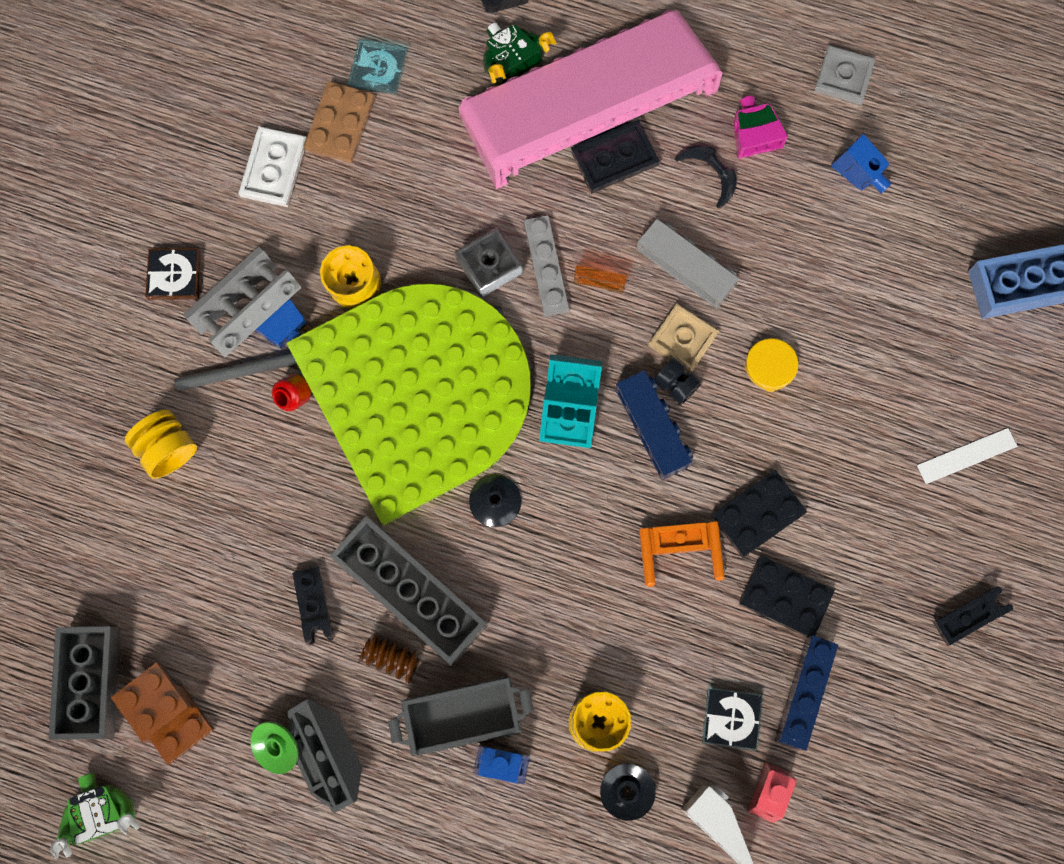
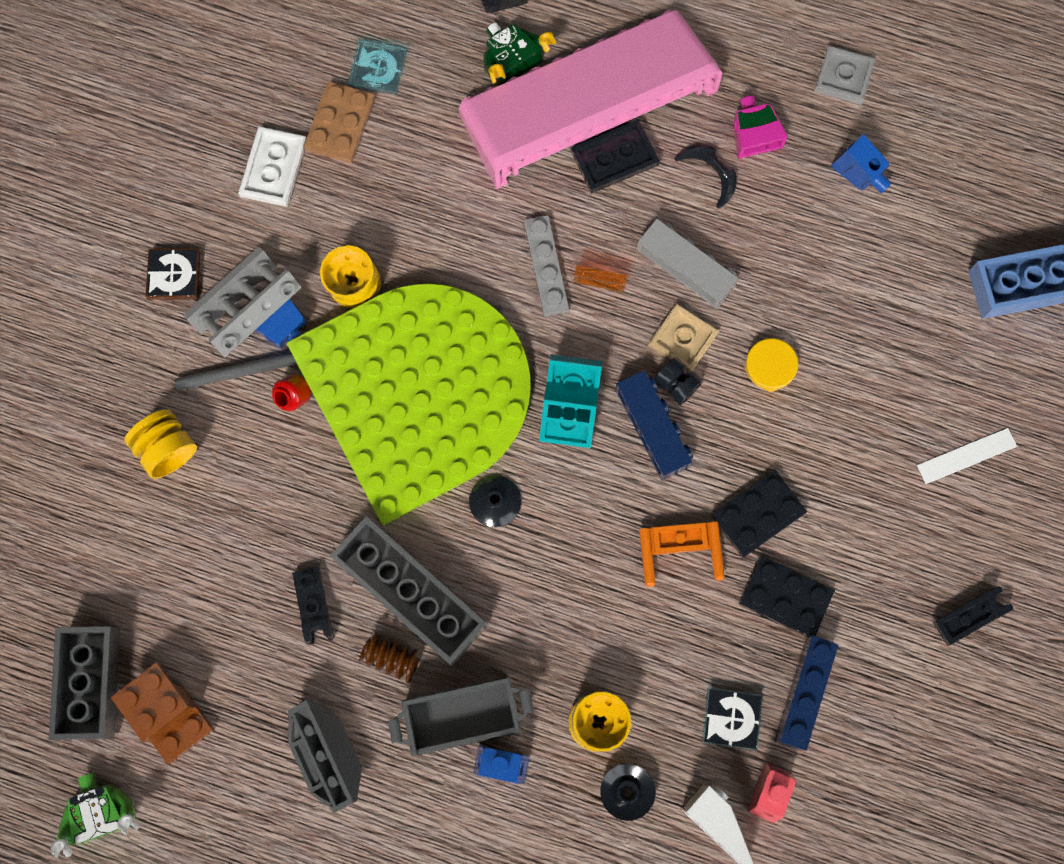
bright green dish [251,721,298,774] -> none
flat silver brick [455,227,523,297] -> none

